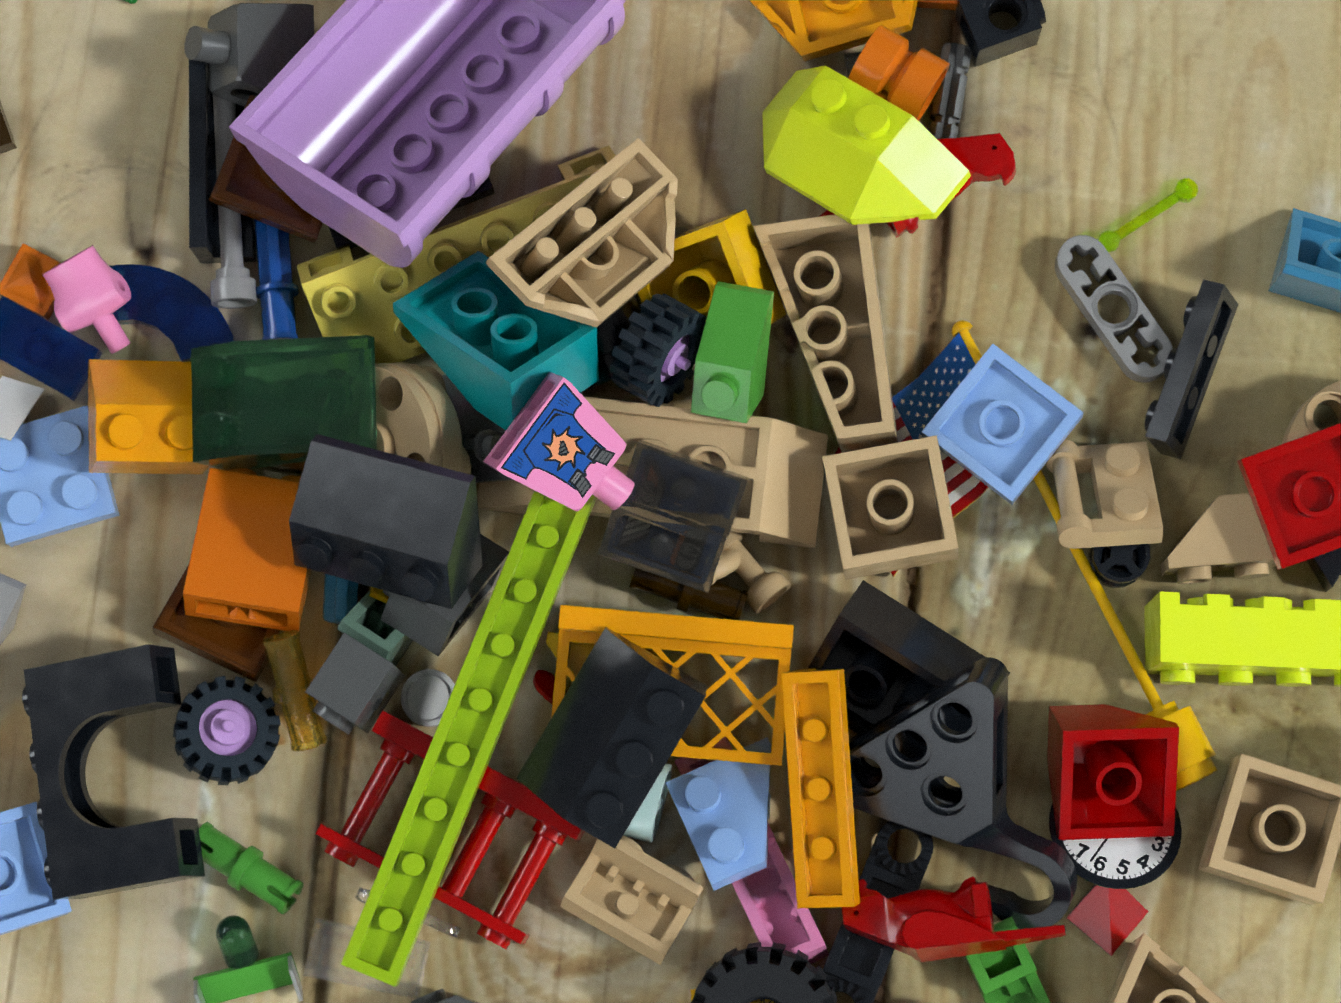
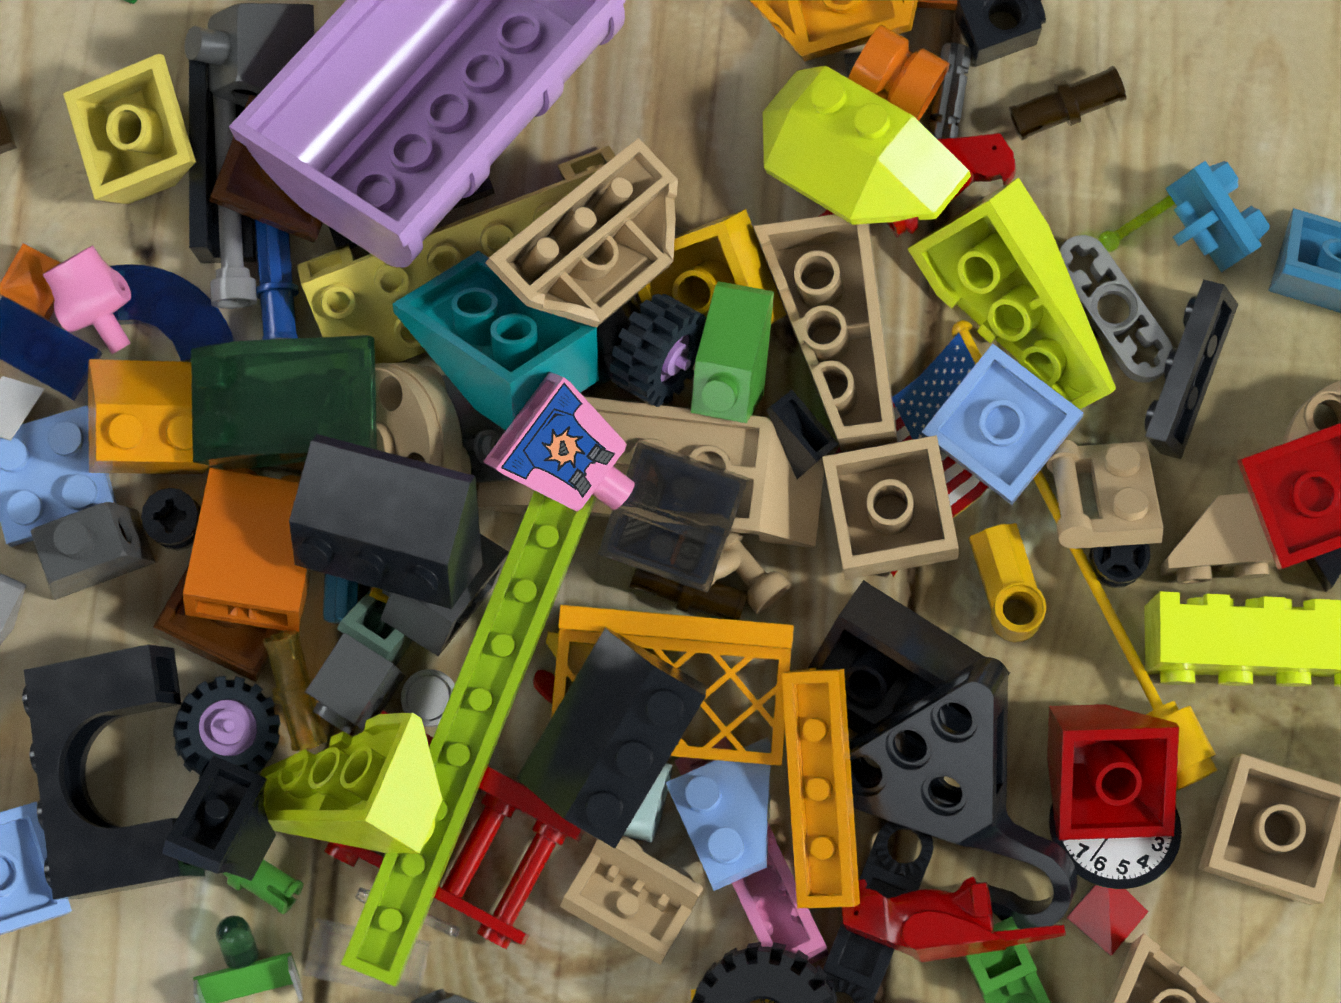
none -> dark grey torso [31,502,156,600]
none -> light yellow slope [63,54,196,204]
none -> black wheel [141,488,201,551]
none -> black slope [162,755,276,881]
none -> neon yellow wedge [260,713,443,854]
none -> black piece [767,390,838,479]
none -> neon yellow wedge [907,177,1116,409]
none -> yellow piece [968,523,1046,643]
none -> dark brown pin [1009,66,1127,141]
none -> dark azure hips [1165,161,1270,272]

